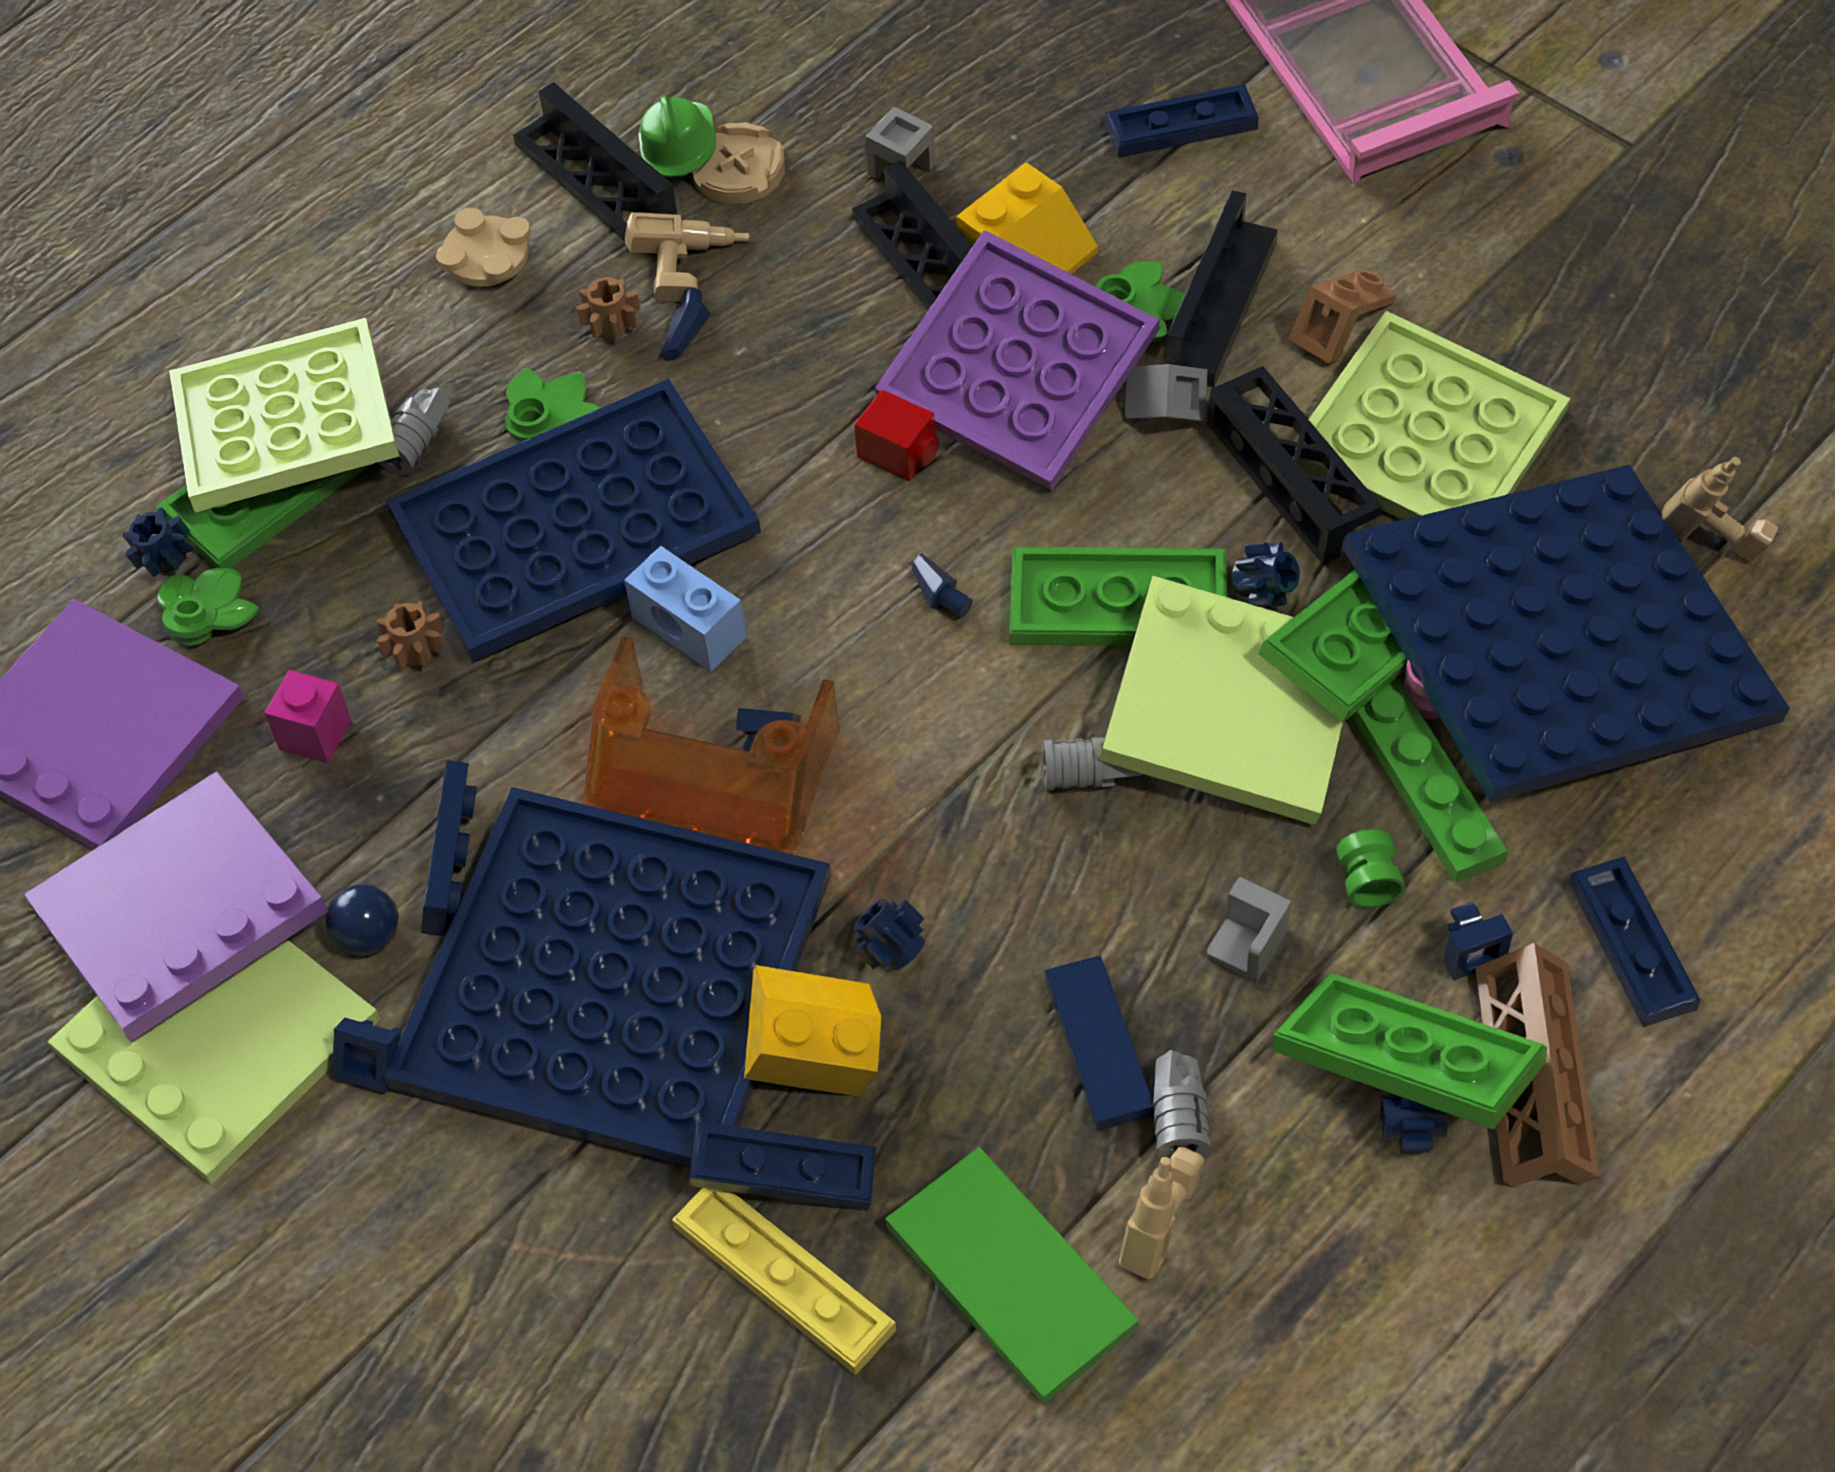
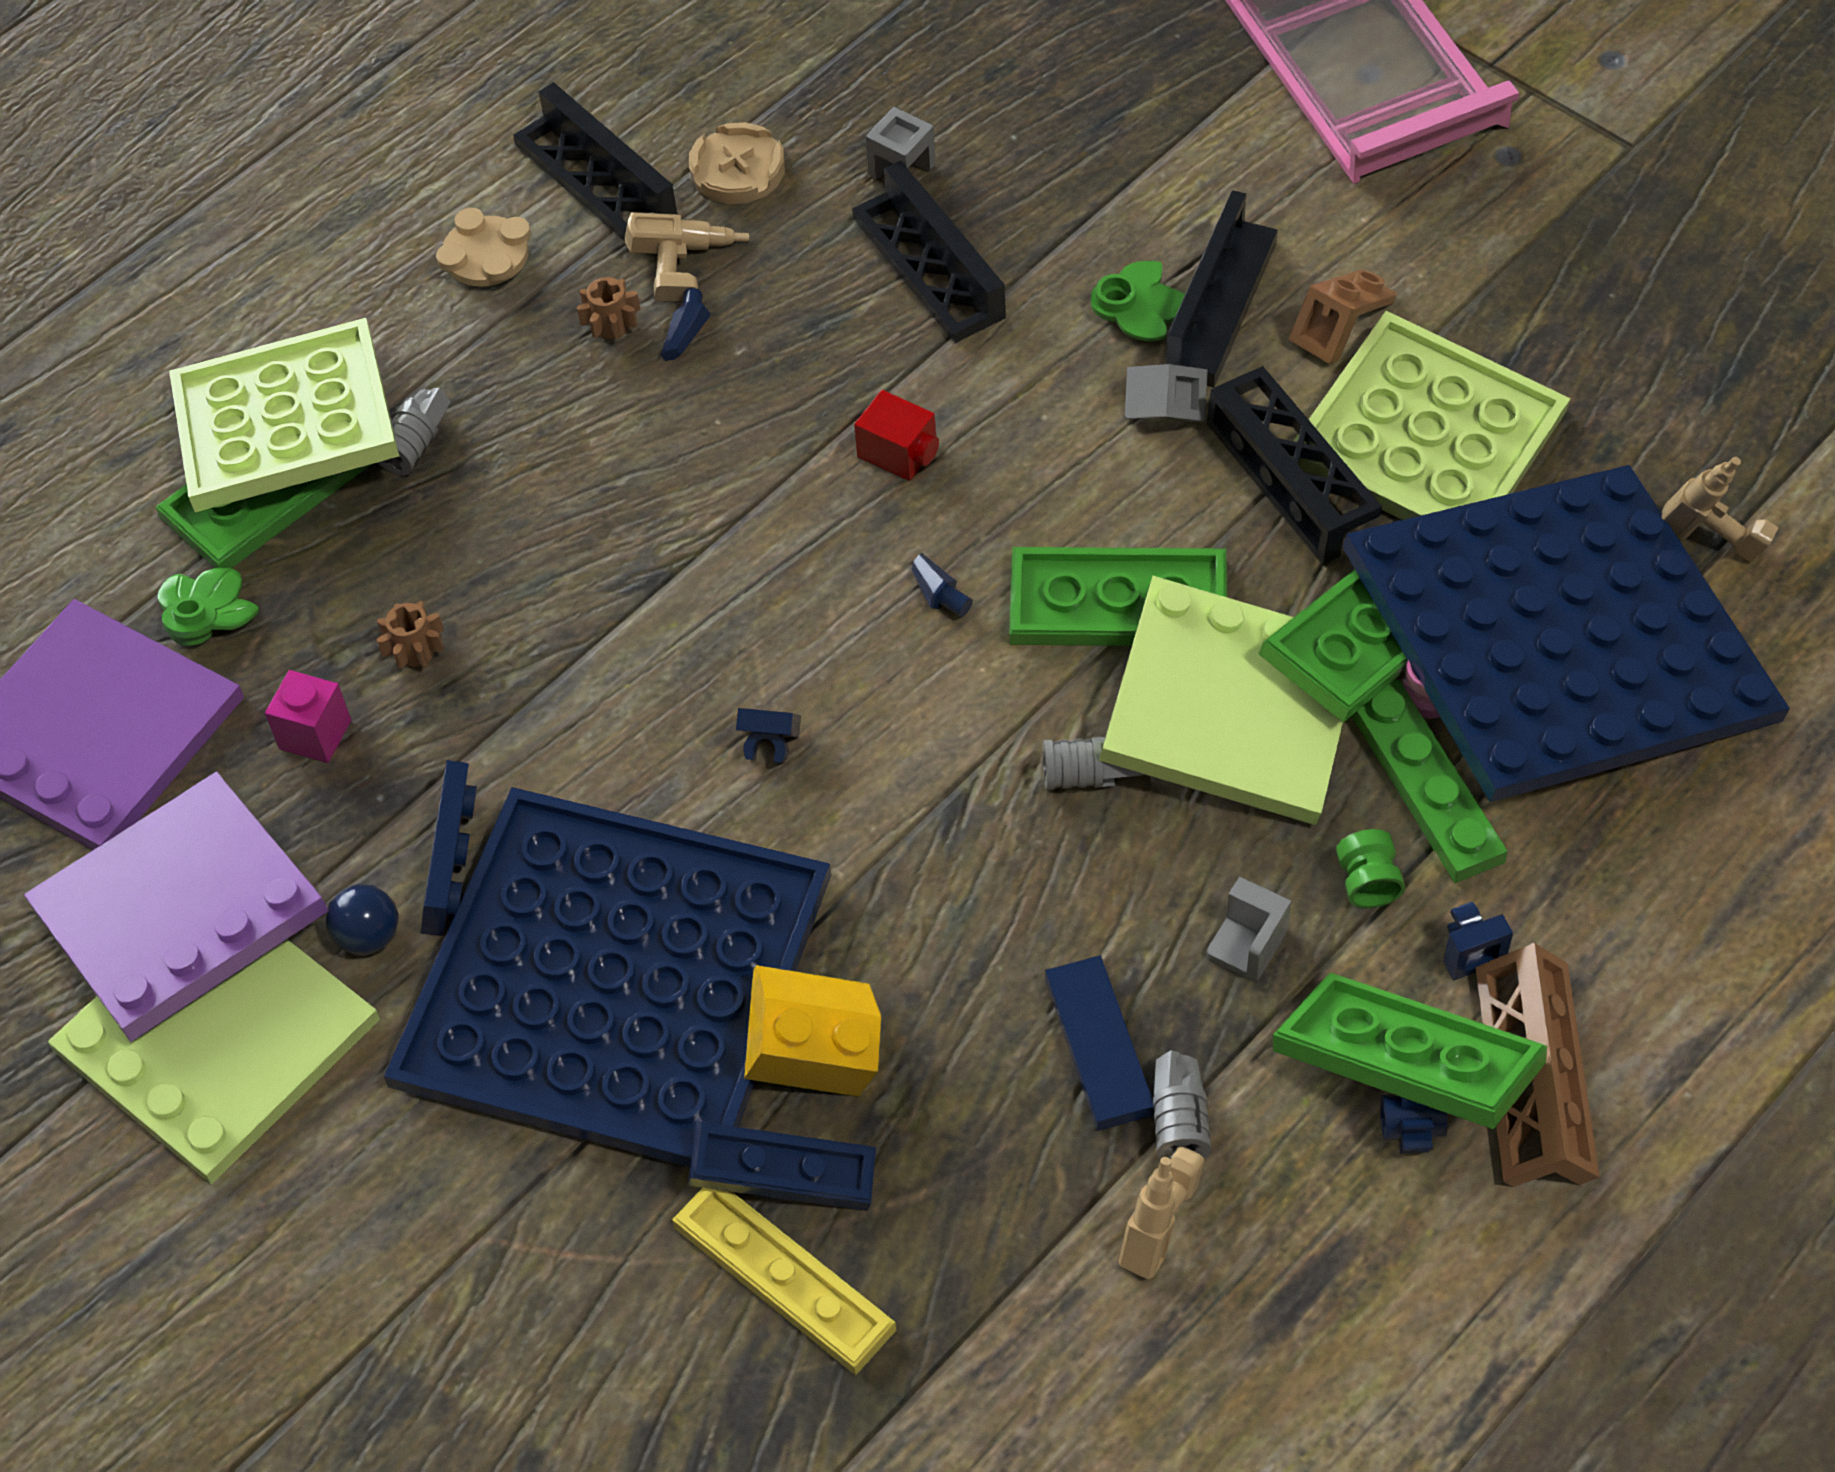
dark blue gear [122,508,193,577] -> none
dark blue tile [332,1017,401,1093] -> none
dark blue plate [386,379,761,662] -> none
bright green plate [505,368,600,442] -> none
clear orange windscreen [584,636,840,854] -> none
light blue brick [624,546,747,672] -> none
bright green piece [639,94,716,178] -> none
dark blue gear [854,899,925,970] -> none
medium lavender plate [875,230,1160,491] -> none
bright green tile [885,1147,1139,1405] -> none
yellow slope [956,162,1098,274] -> none
dark blue tile [1106,84,1259,158] -> none
dark blue gear [1232,542,1300,608] -> none
dark blue tile [1569,856,1701,1027] -> none

